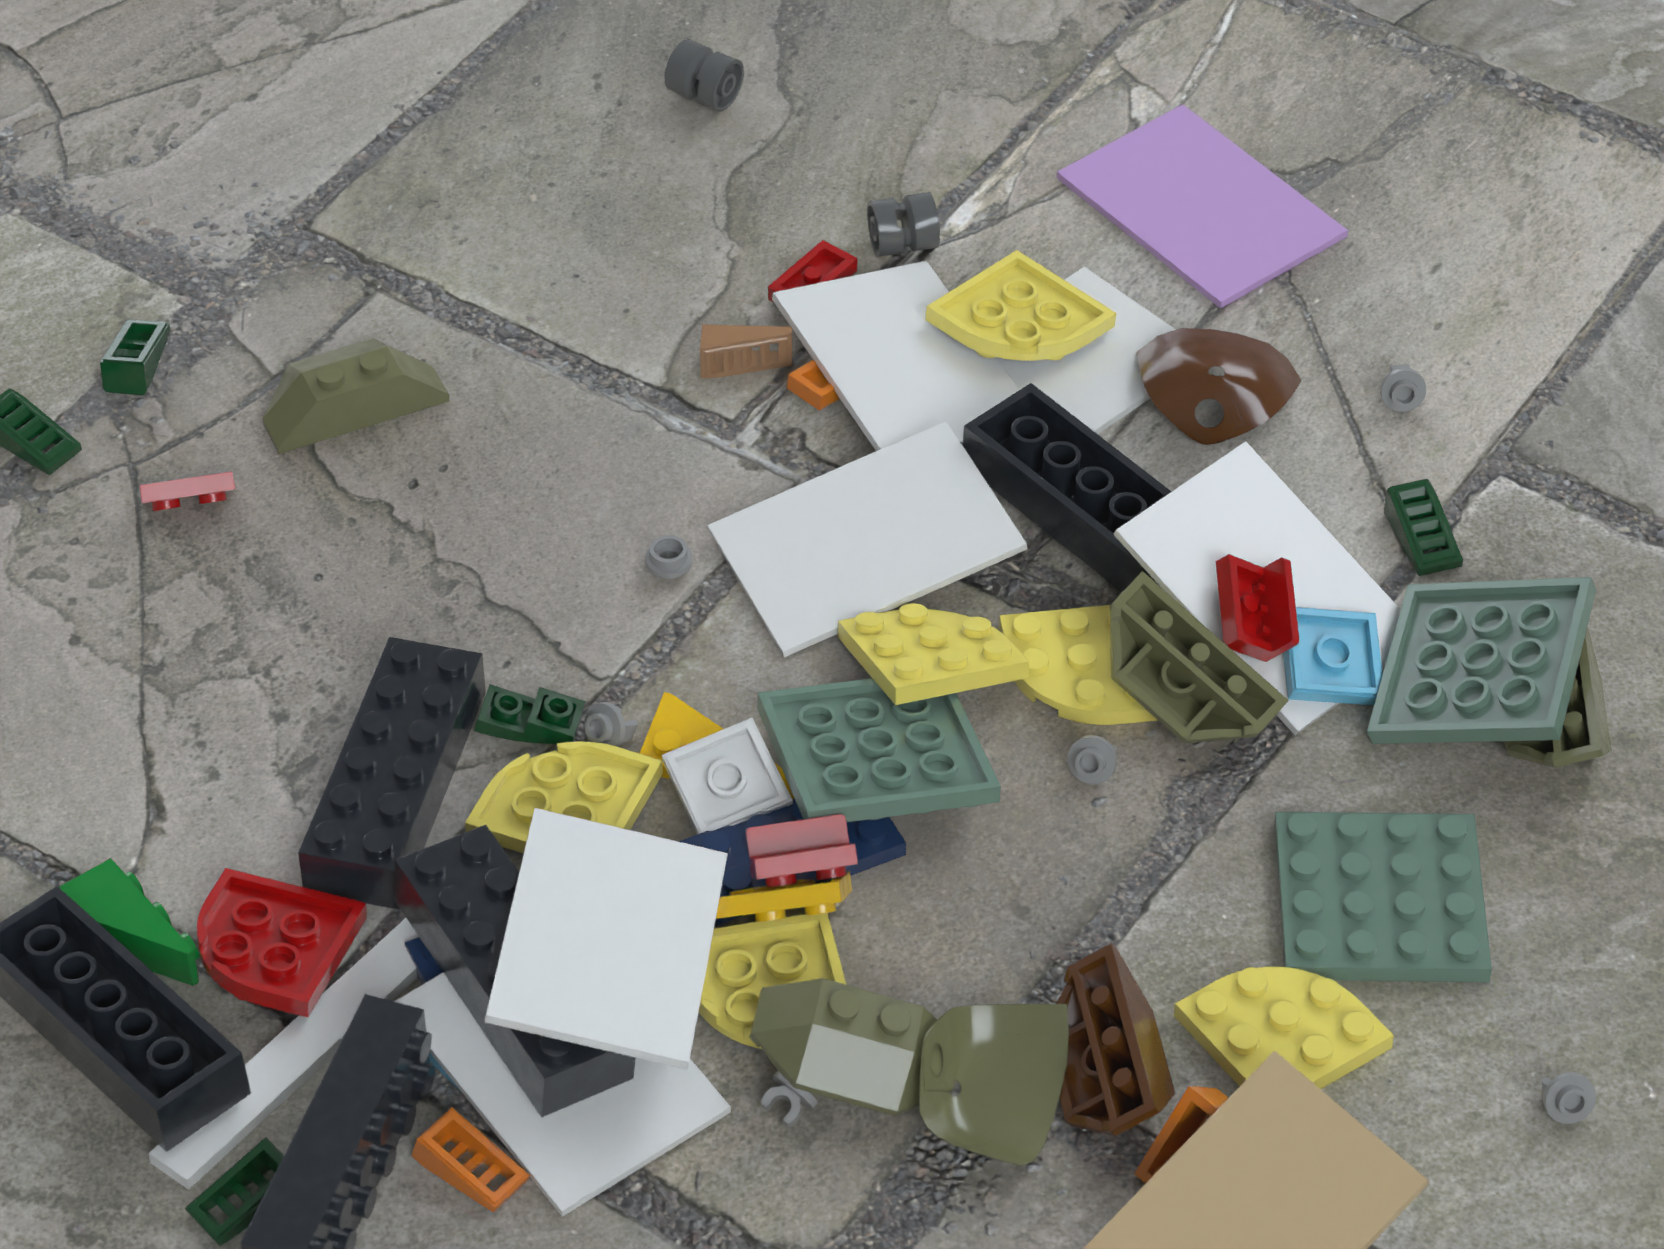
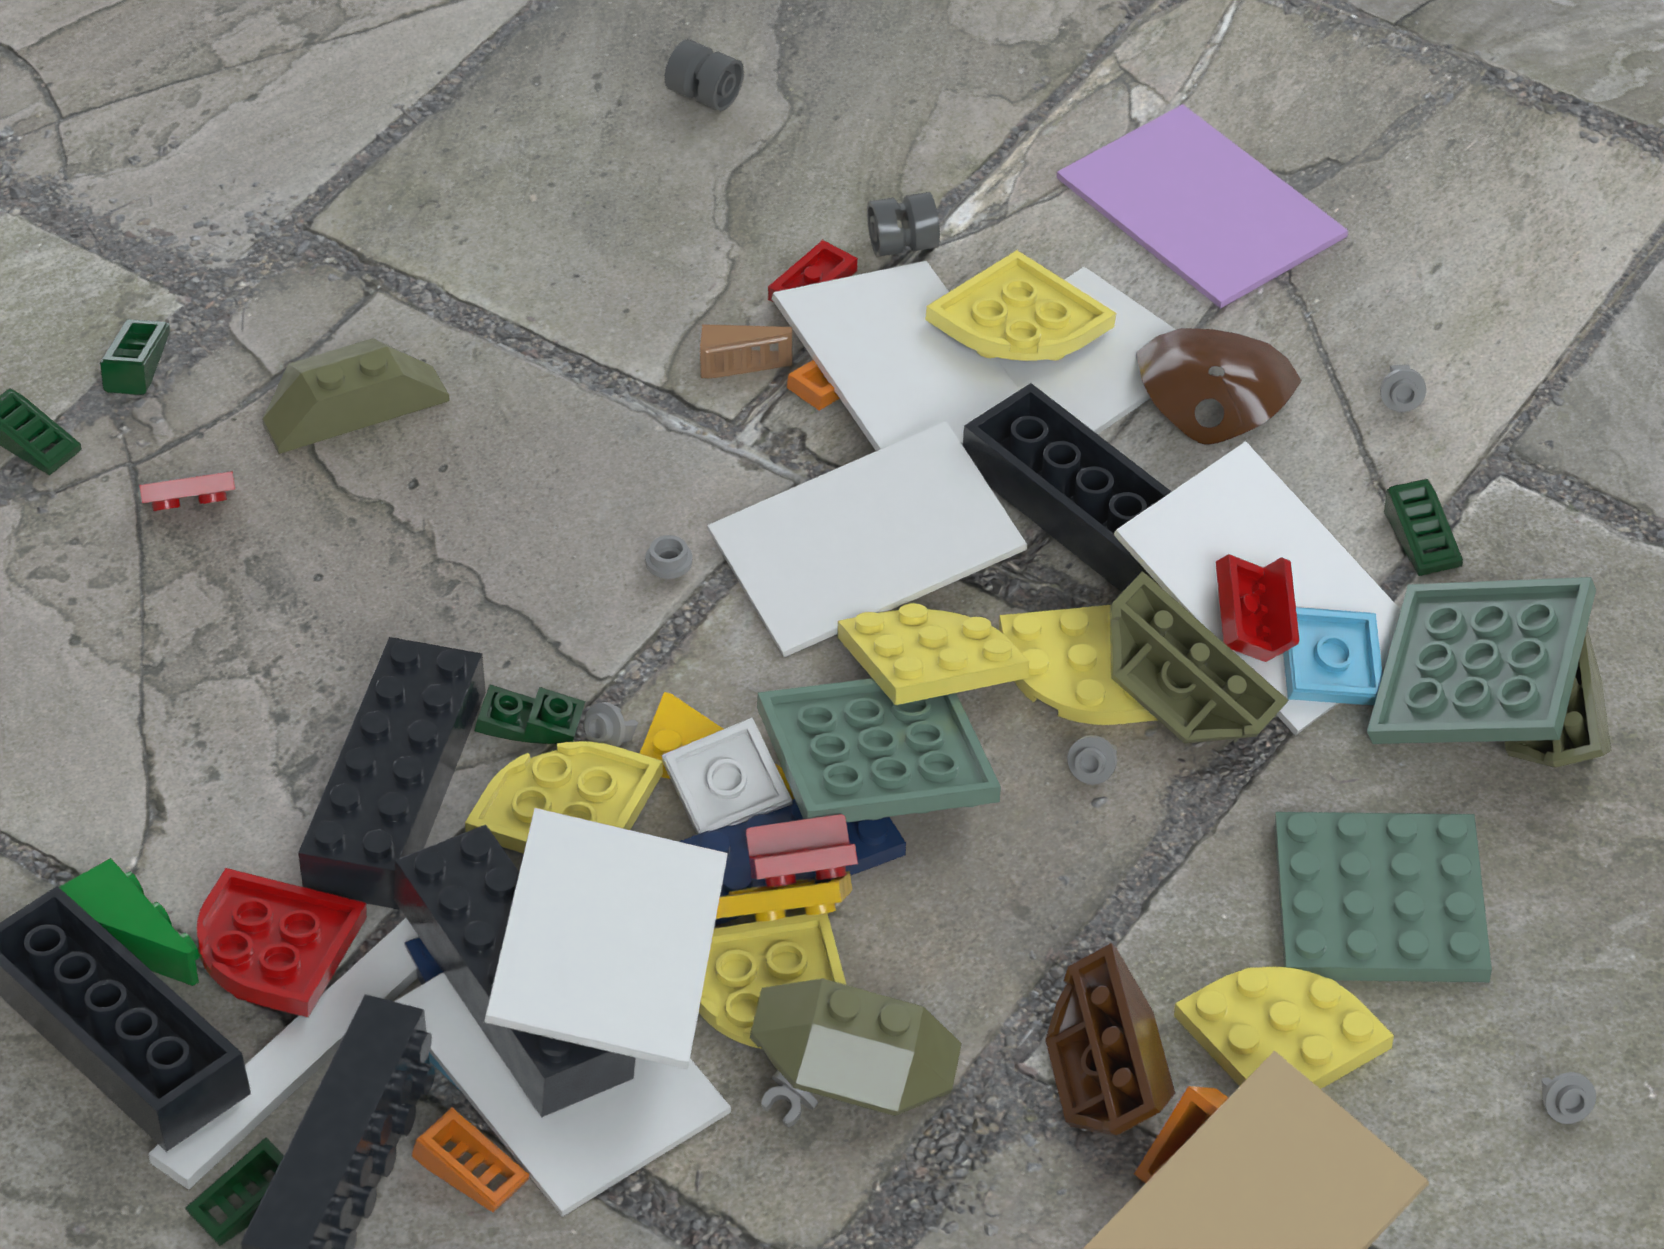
olive piece [919,1004,1069,1166] -> none

